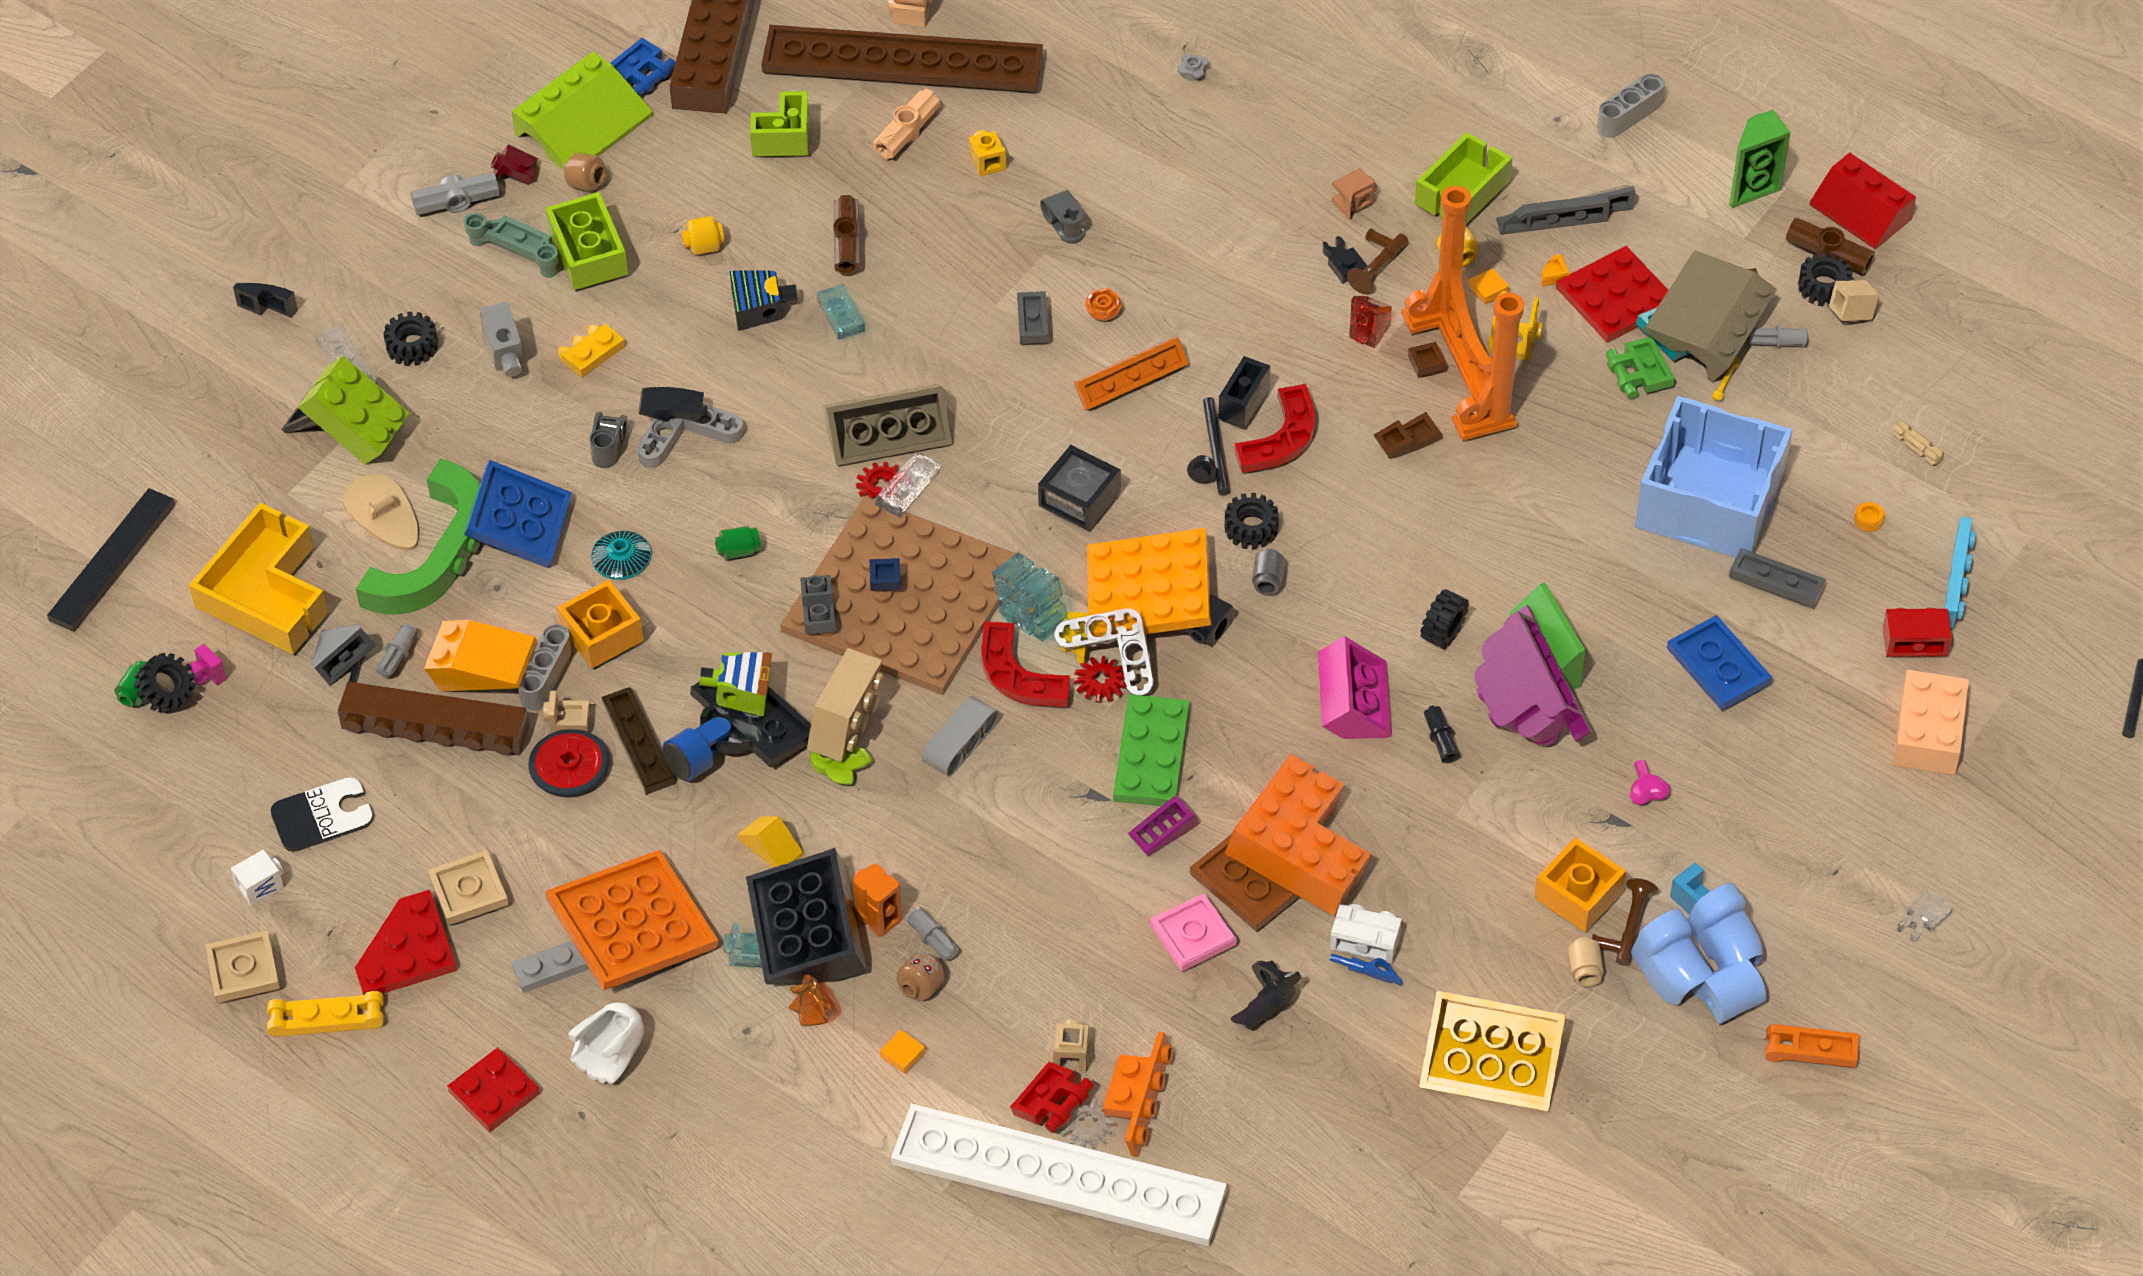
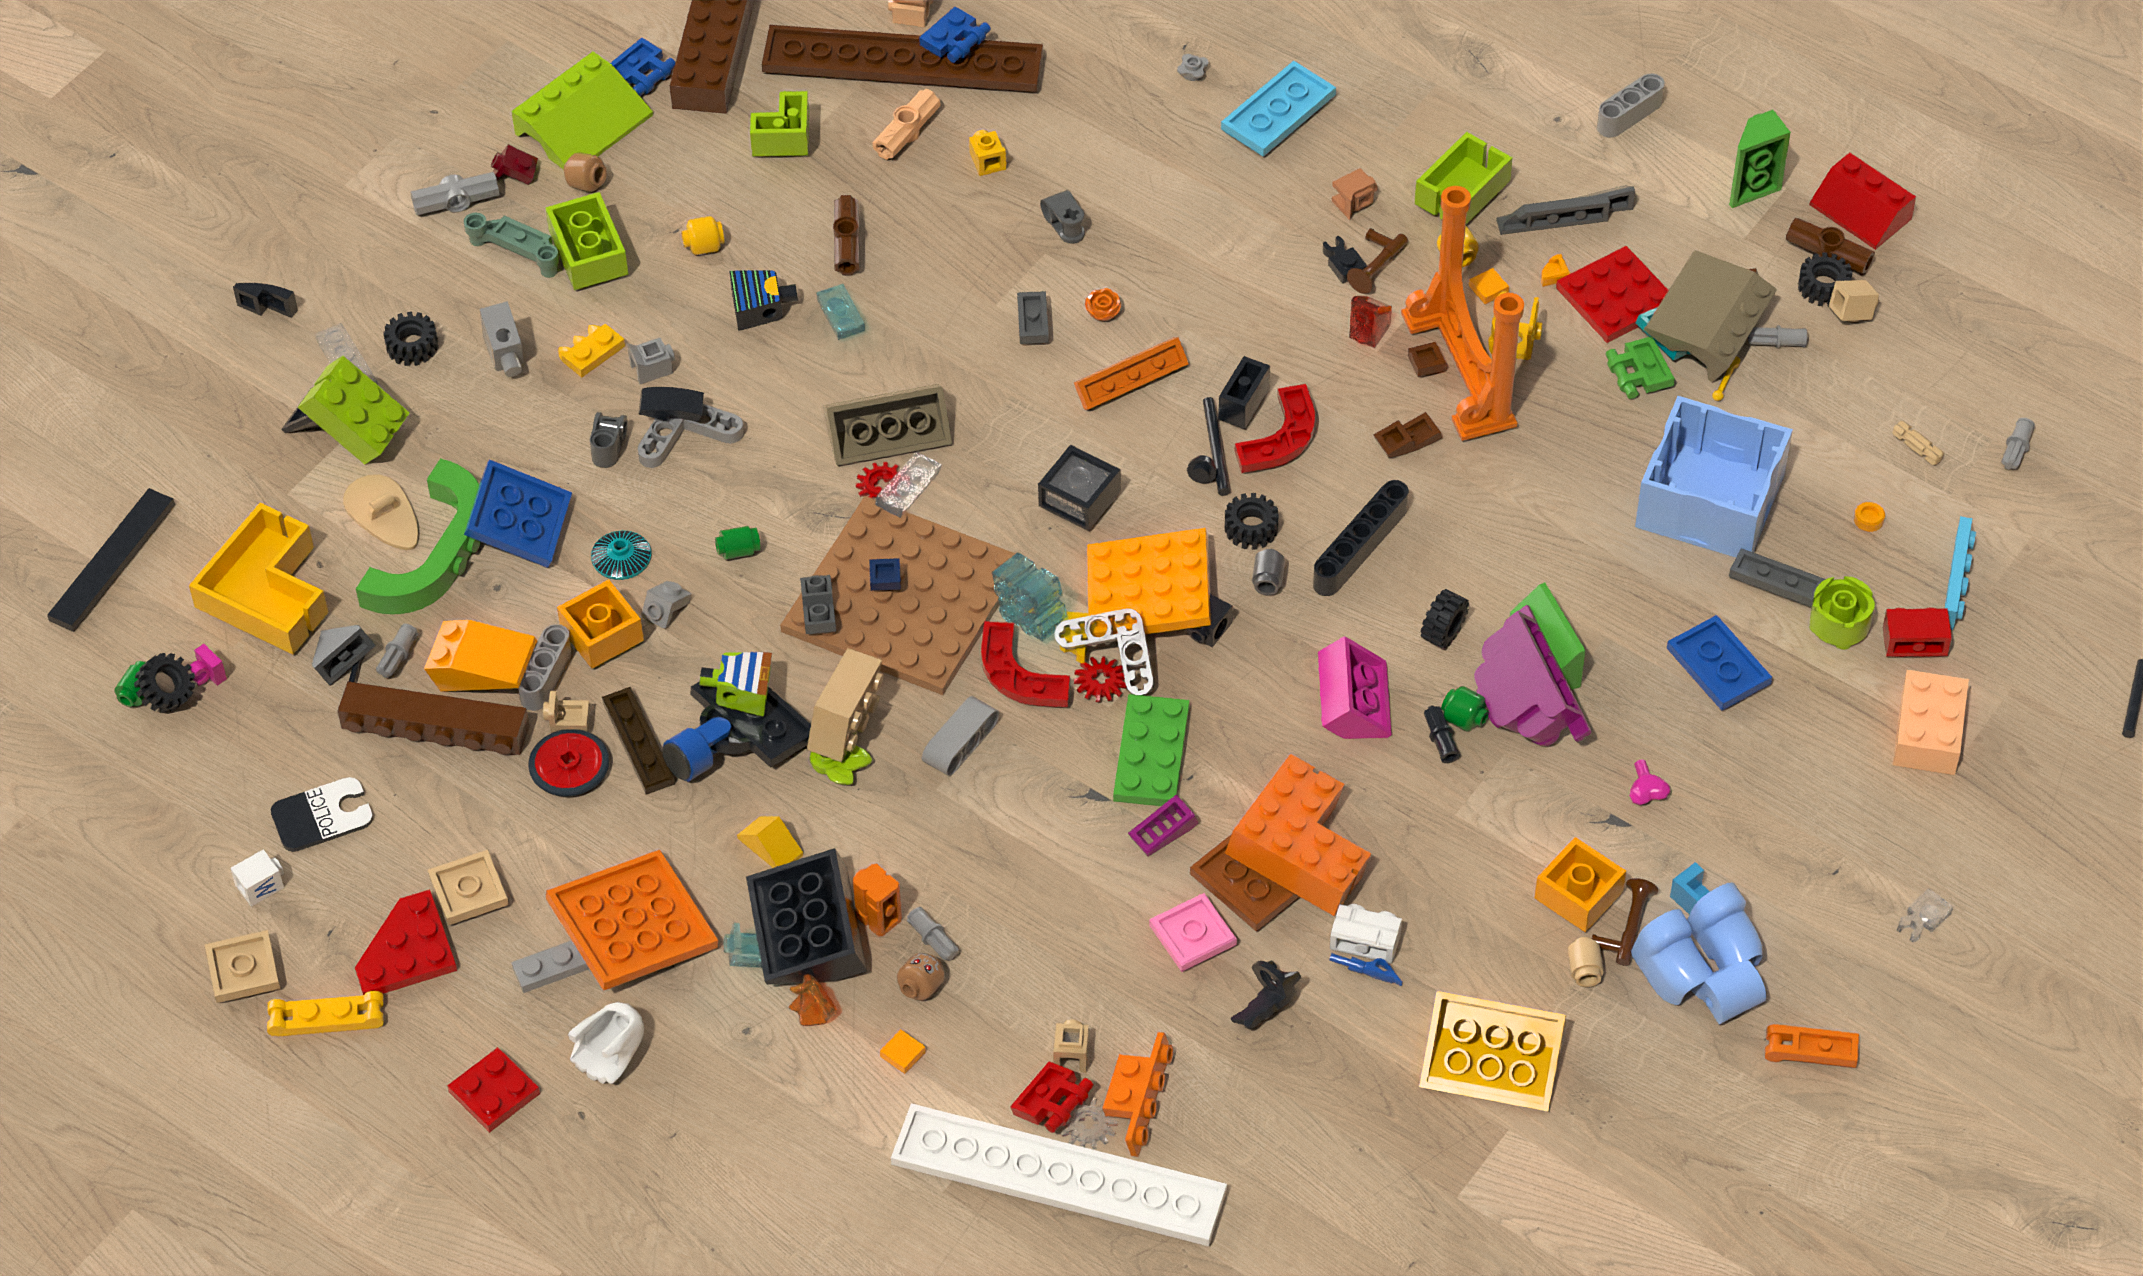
none -> light grey window [627,338,675,384]
none -> light grey bracket [641,581,692,628]
none -> blue plate [919,7,991,63]
none -> medium azure plate [1221,61,1336,157]
none -> black beam [1313,480,1409,596]
none -> green head [1441,686,1489,732]
none -> lime brick [1809,576,1875,650]
none -> light grey axle [2001,418,2035,470]

